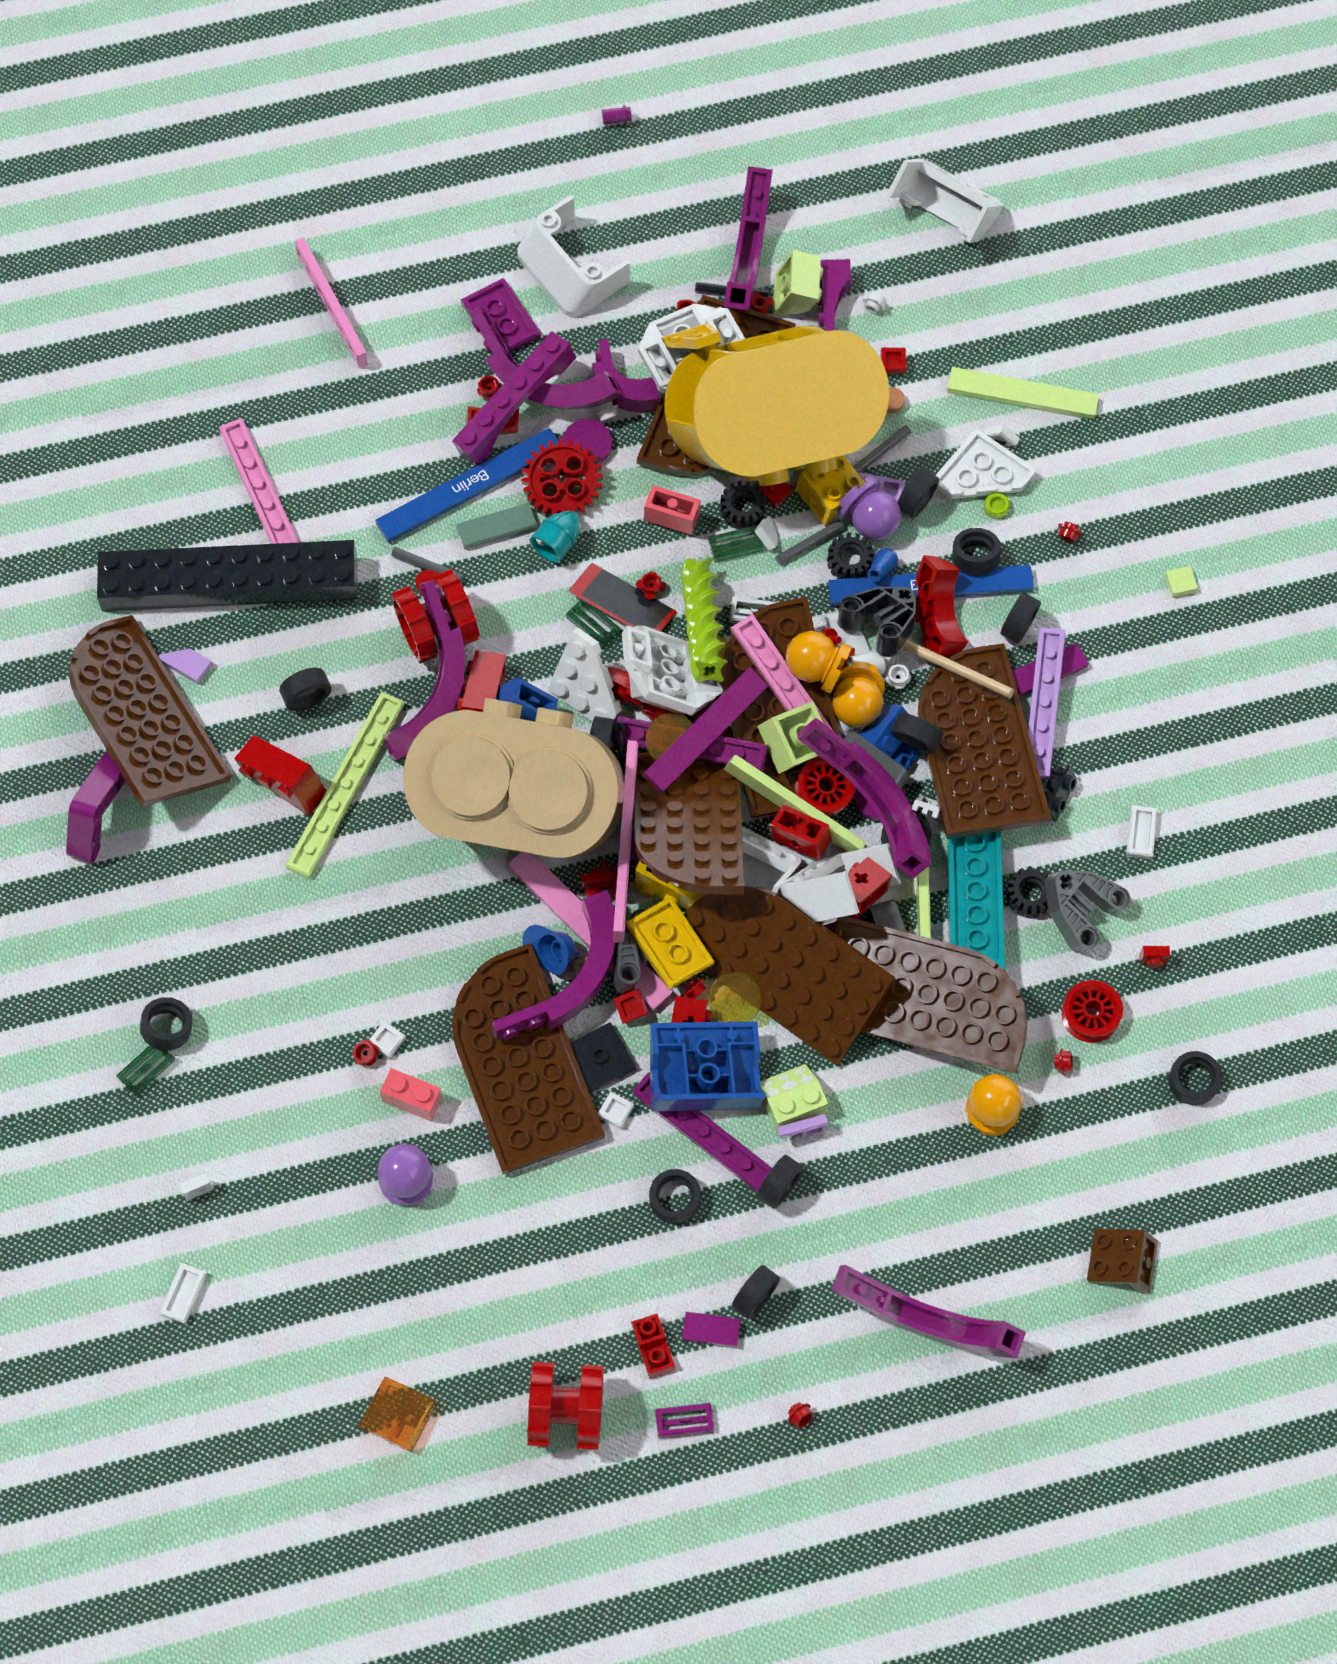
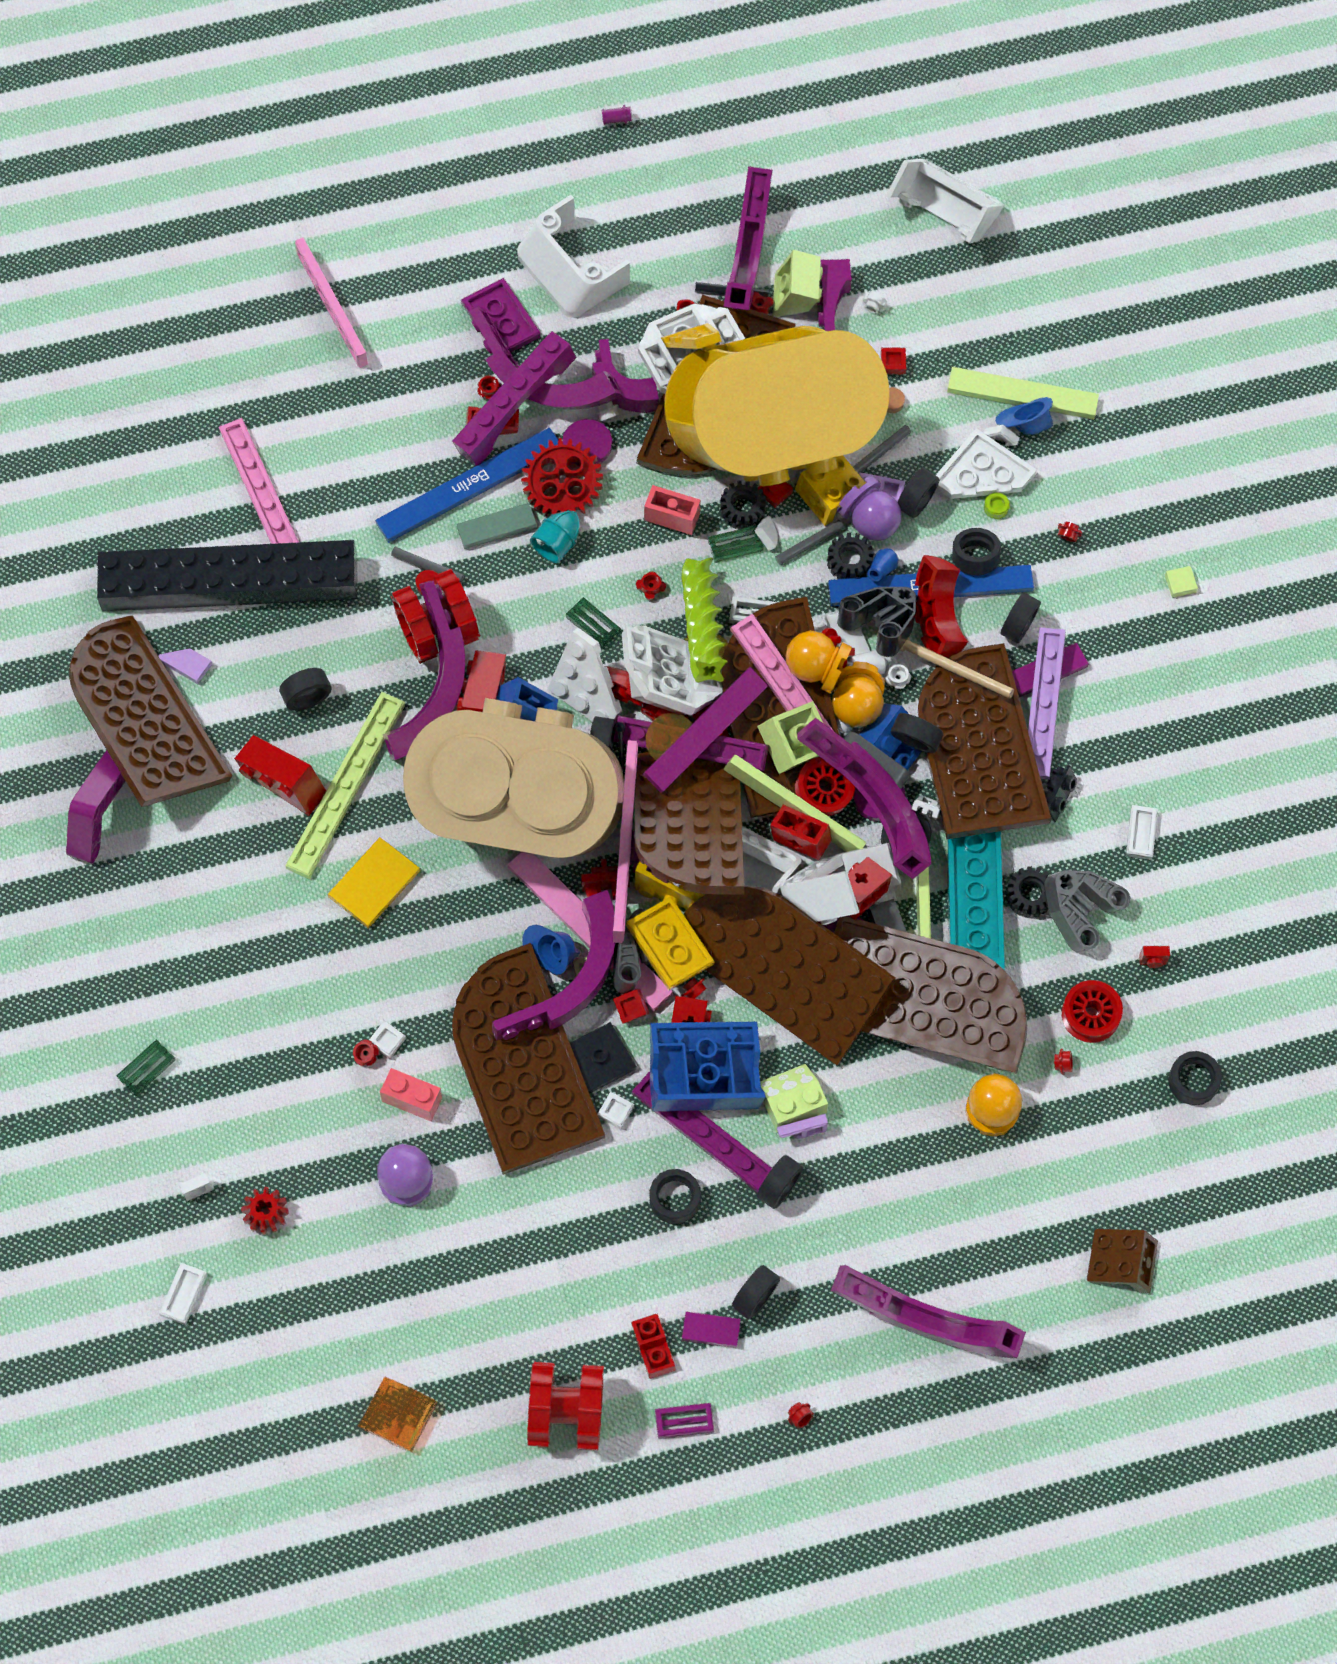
black tyre [140,997,193,1051] -> none
black sticker [568,563,676,632] -> none
clear yellow tile [708,972,762,1022] -> none
none -> red gear [241,1186,289,1235]
none -> yellow tile [328,837,420,929]
none -> blue piece [995,397,1053,435]

